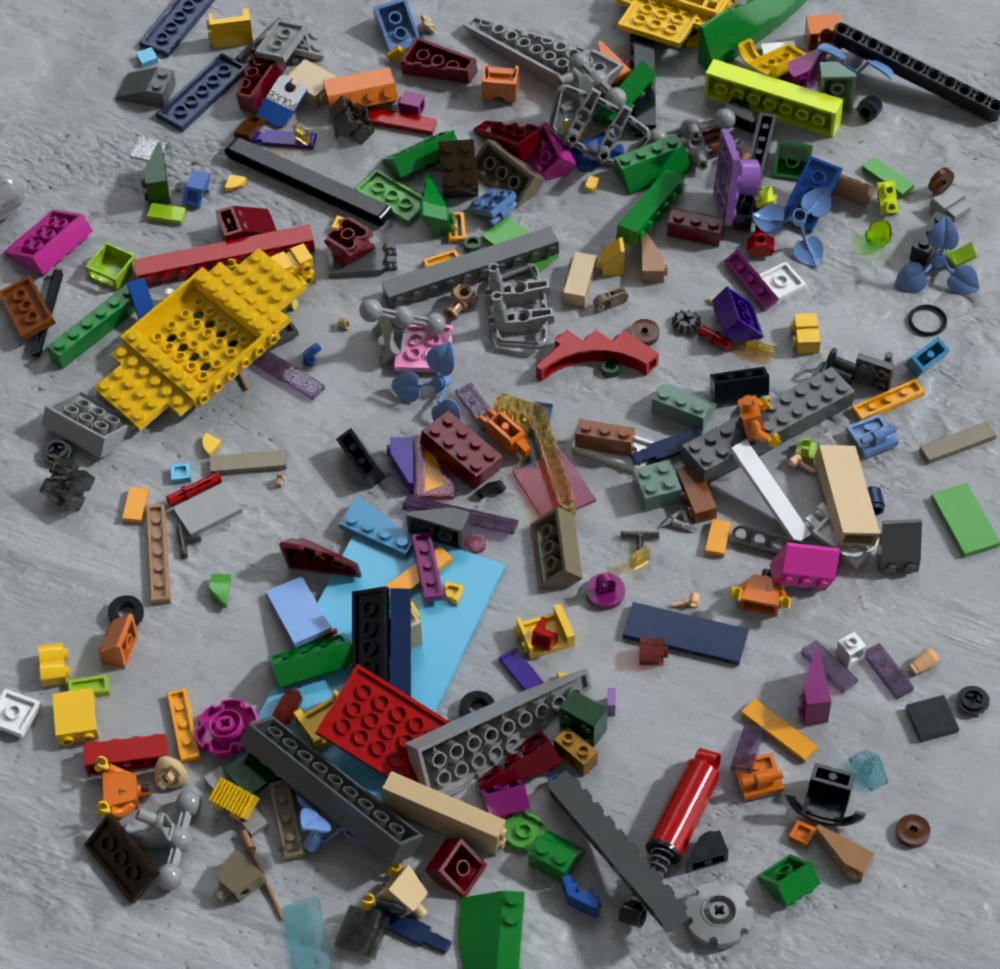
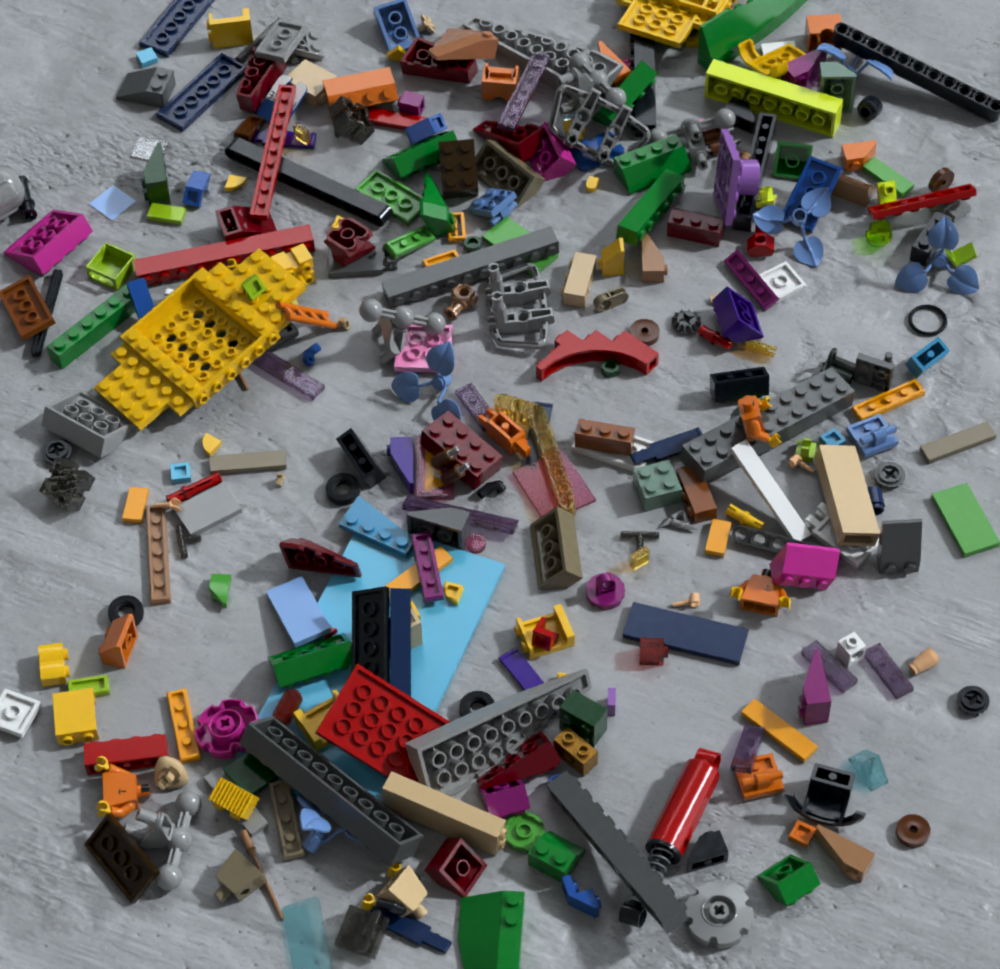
sand green slope [651,383,718,432] -> none
yellow piece [790,313,820,354] -> none
black tile [905,695,959,742] -> none
none -> black pin [19,175,37,222]
none -> light blue sticker [89,185,136,220]
none -> light nougat hand [155,498,183,513]
none -> lime tile [241,274,267,300]
none -> red plate [250,85,296,220]
none -> orange bar [275,301,339,330]
none -> black tyre [326,473,360,506]
none -> bright green tile [384,225,435,260]
none -> blue slope [404,113,448,145]
none -> nougat slope [428,28,499,60]
none -> reddish brown piece [431,446,470,487]
none -> clear purple tile [497,52,550,132]
none -> yellow pin [725,503,765,530]
none -> dark azure tile [819,428,846,445]
none -> orange slope [840,140,877,172]
none -> red plate [868,184,977,220]
none -> dark grey gear [874,462,905,489]

